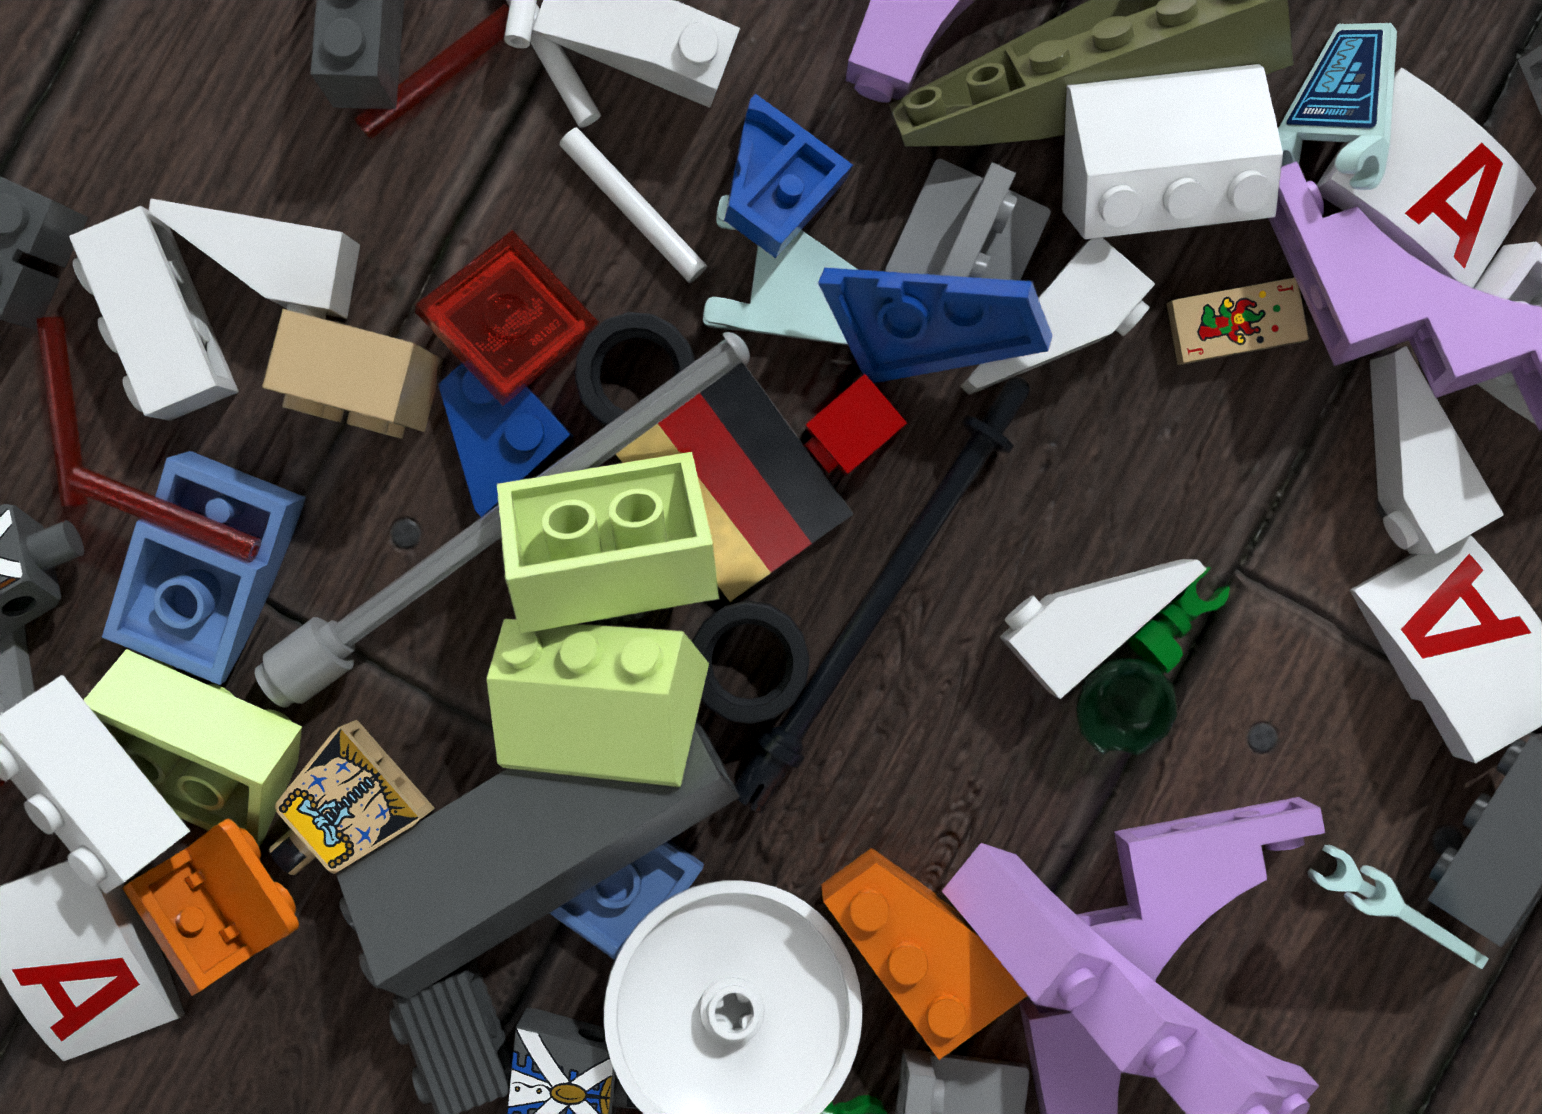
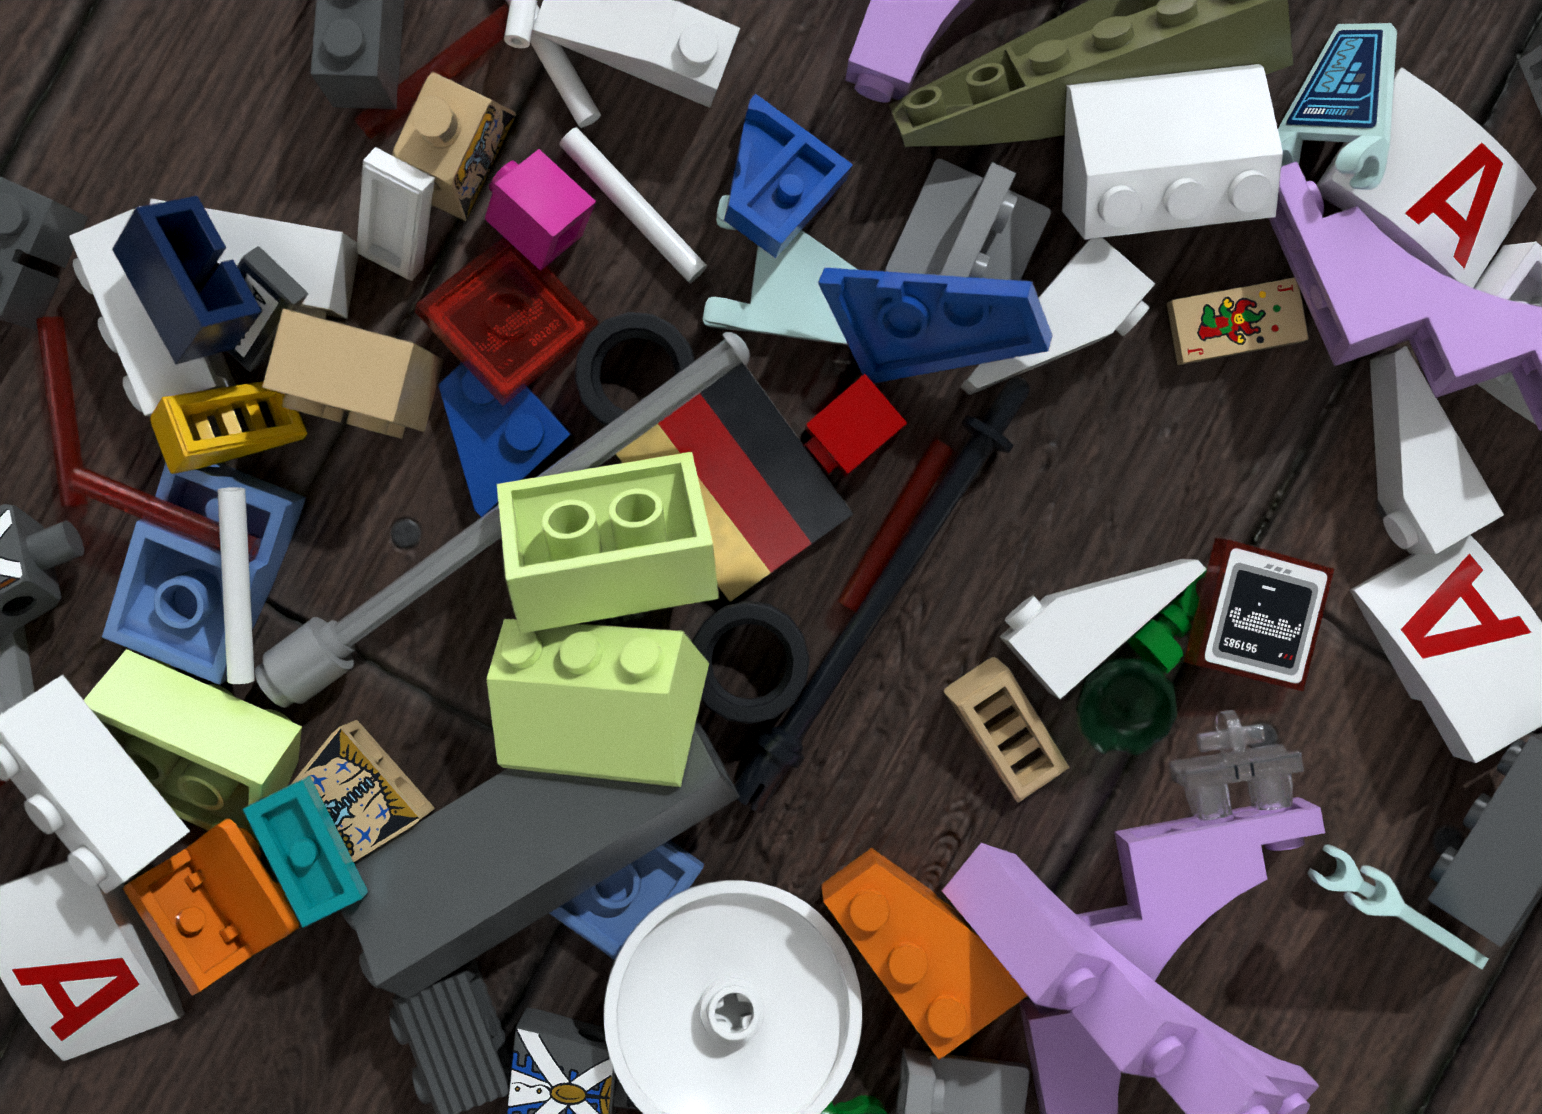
none -> dark blue piece [112,196,262,365]
none -> yellow slope [150,381,307,474]
none -> white piece [217,487,255,684]
none -> tile [227,246,308,372]
none -> teal plate [242,775,369,927]
none -> white tile [356,147,435,281]
none -> tan torso [392,72,516,222]
none -> dark pink brick [485,149,596,271]
none -> clear red piece [837,438,954,612]
none -> tan slope [944,657,1070,803]
none -> clear hips [1169,710,1304,821]
none -> tile [1184,538,1335,692]

